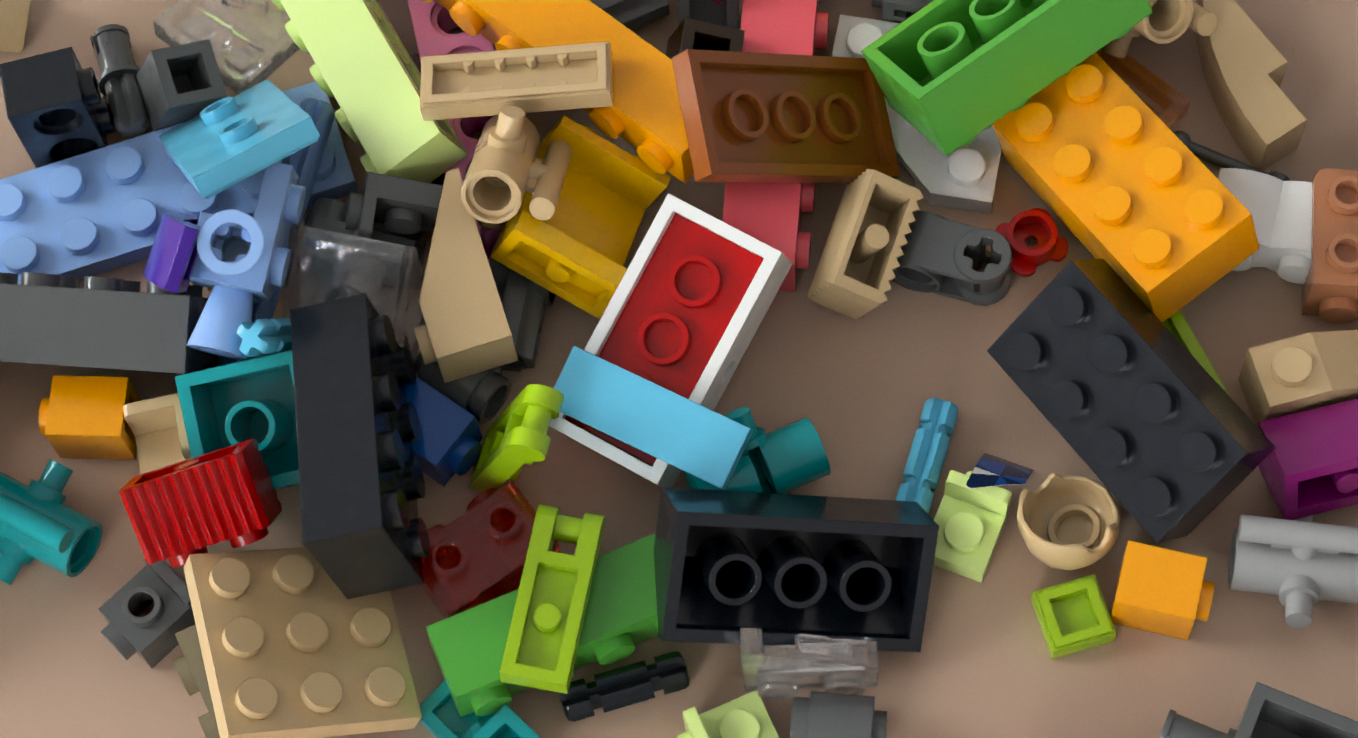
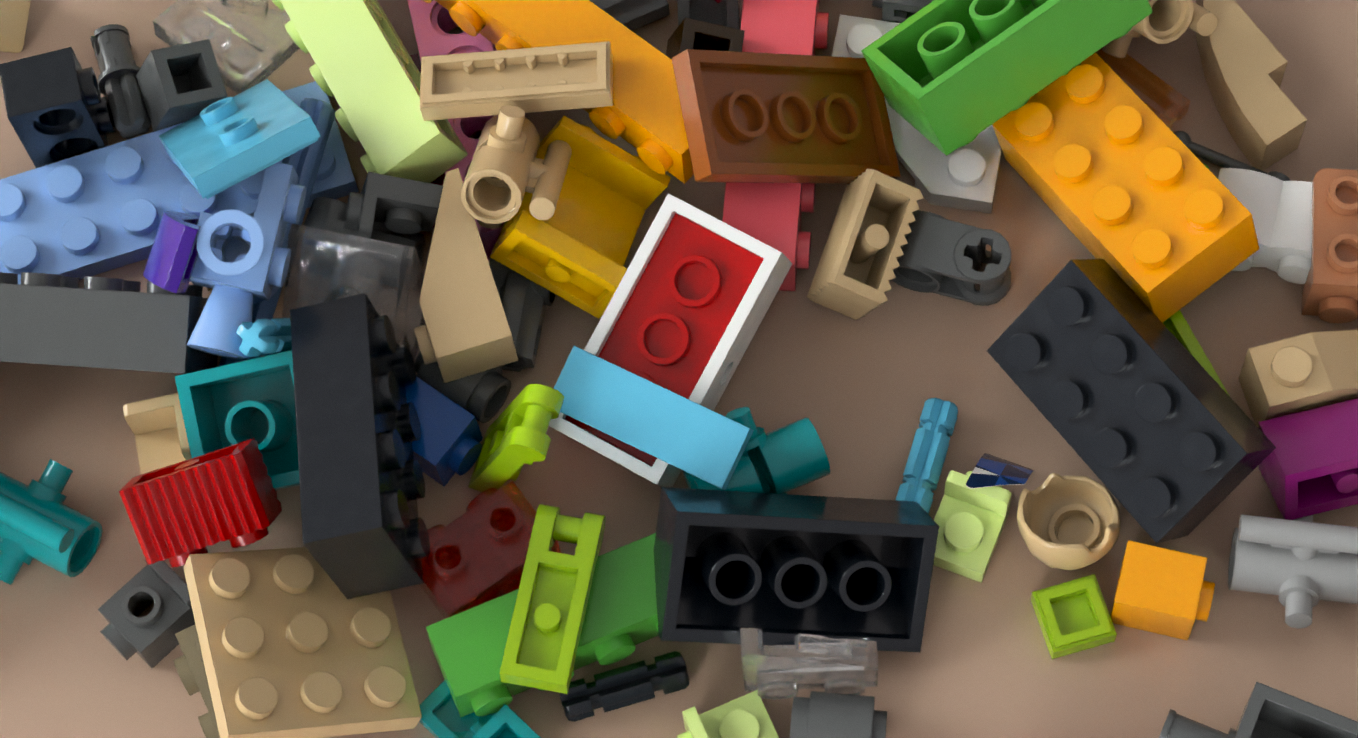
light orange brick [39,375,142,460] -> none
red plate [995,208,1068,277] -> none

